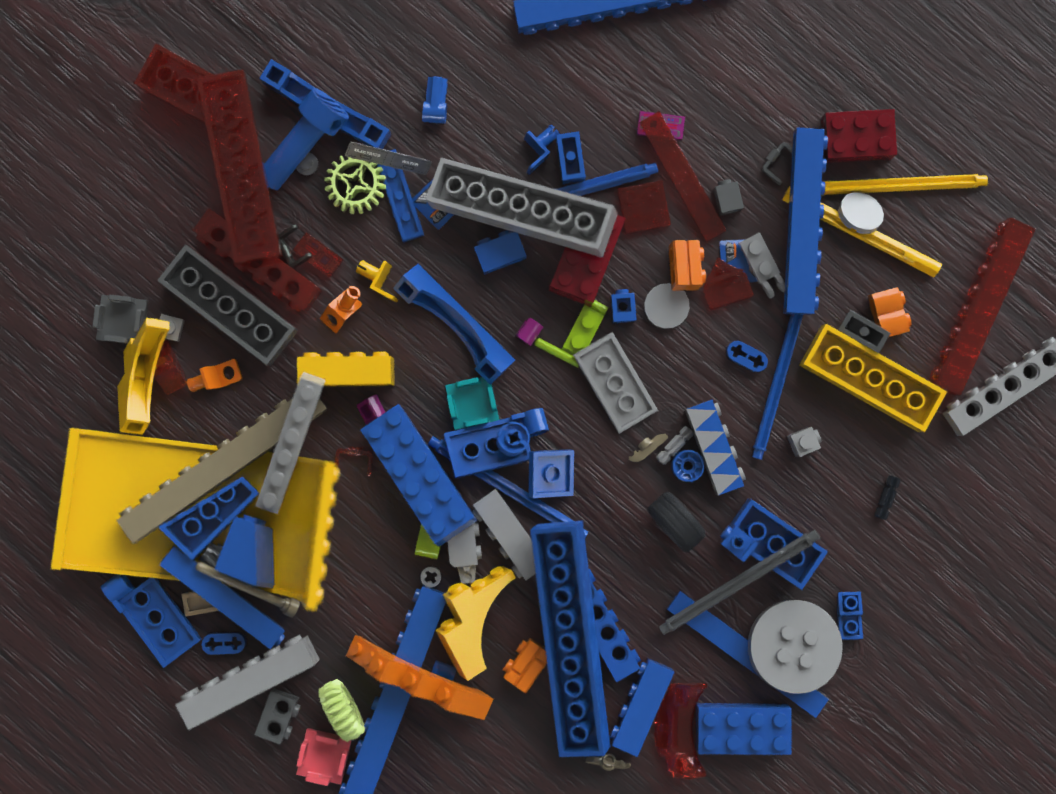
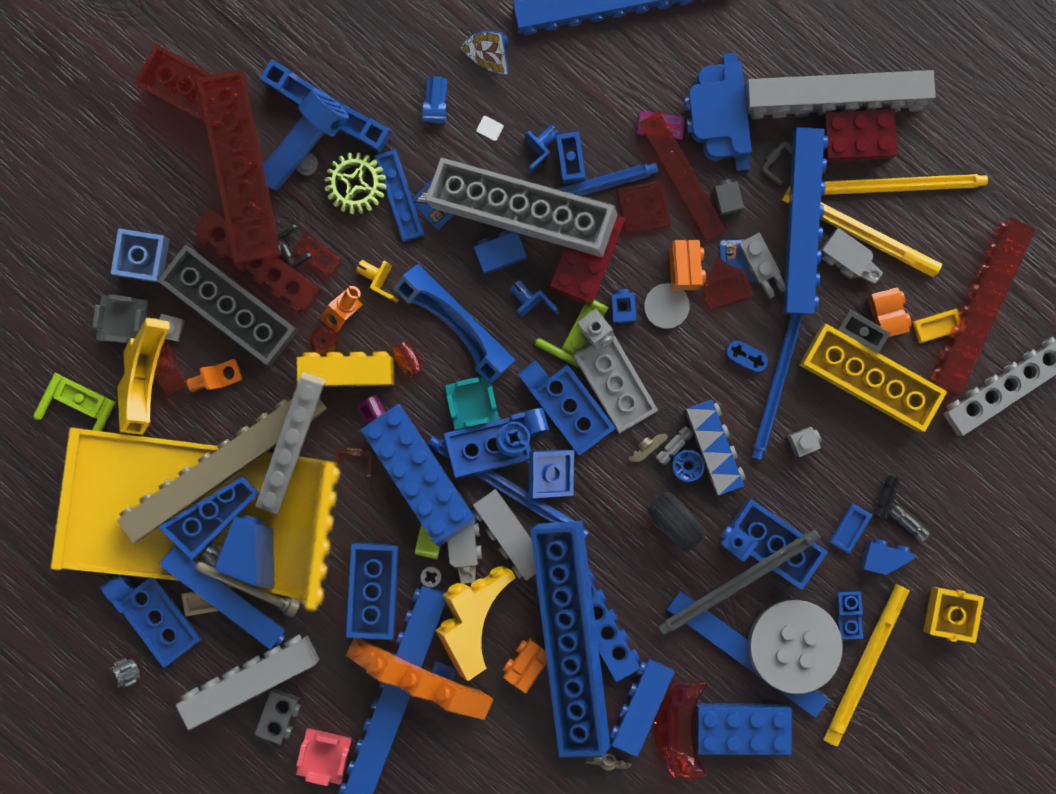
blue beam [202,632,247,655] -> none
yellowish green gear [319,679,365,742] -> none
flat silver sticker [345,142,432,175] -> none
magenta brick [516,318,543,346] -> none
tile [838,192,884,234] -> none
none -> lime plate [33,373,116,431]
none -> dark grey gear [110,658,140,688]
none -> medium blue brick [111,228,170,284]
none -> clear red plate [310,327,339,355]
none -> blue brick [346,543,400,640]
none -> clear red brick [392,340,424,376]
none -> shield [460,31,509,75]
none -> white sticker [476,116,504,141]
none -> blue bracket [510,281,559,317]
none -> blue hinge [518,360,616,456]
none -> light grey brick [578,309,615,350]
none -> blue brick [684,53,752,171]
none -> light grey brick [744,70,935,119]
none -> light grey hinge [821,228,883,284]
none -> yellow piece [824,584,910,746]
none -> blue tile [829,503,872,554]
none -> blue slope [860,538,916,575]
none -> dark grey axle [889,505,929,542]
none -> yellow tile [912,309,964,344]
none -> yellow brick [923,586,984,643]

